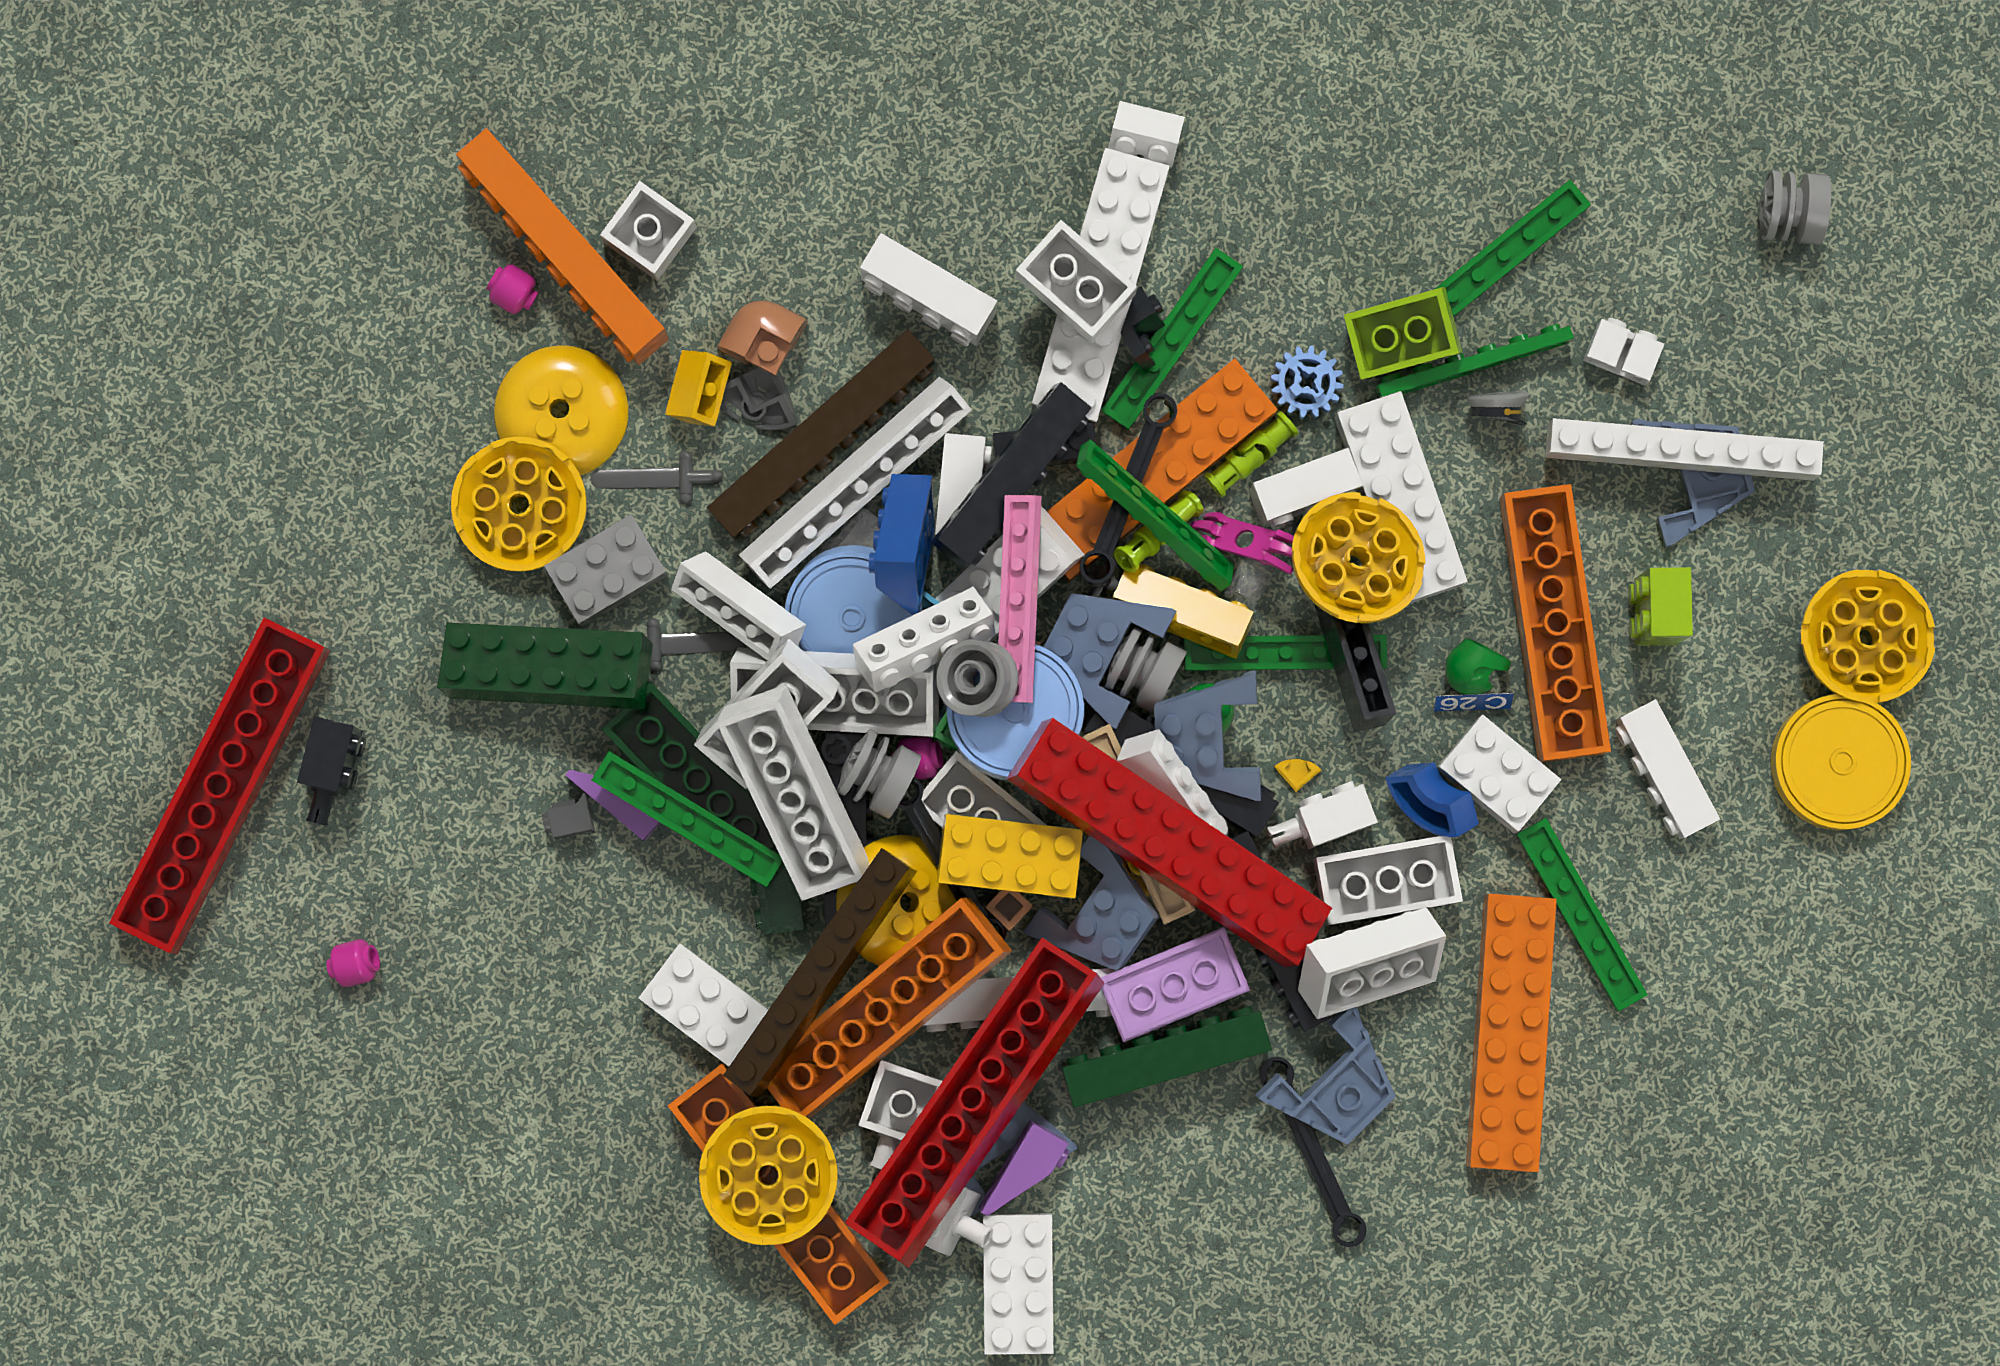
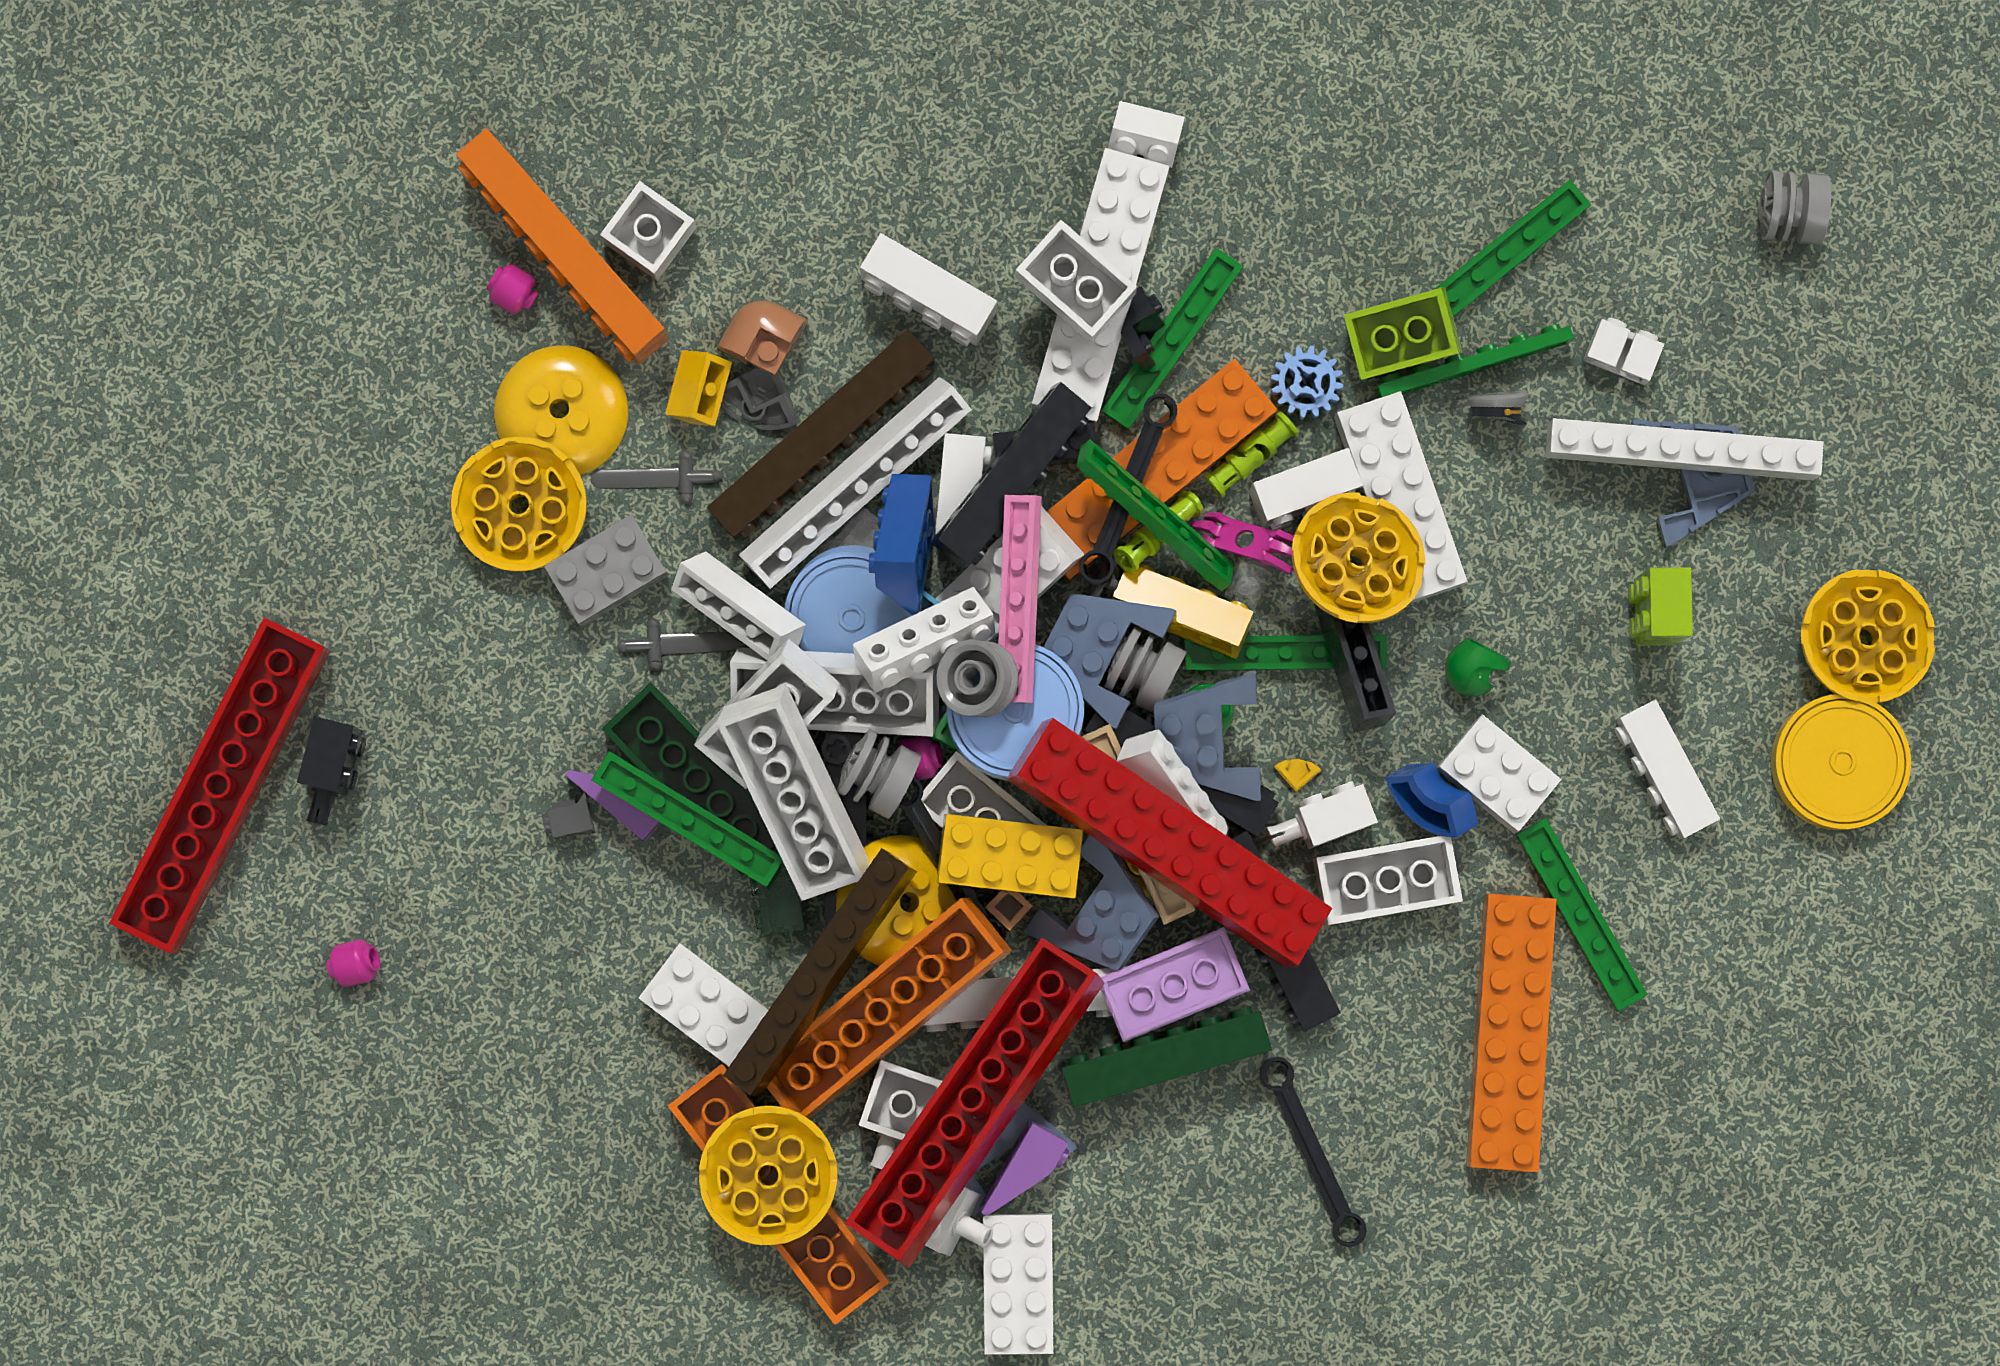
dark green brick [437,622,653,709] -> none
sand blue wing [1255,1007,1396,1145] -> none
white brick [1298,907,1446,1019] -> none
blue sticker [1434,693,1514,711] -> none
orange brick [1499,484,1611,763] -> none

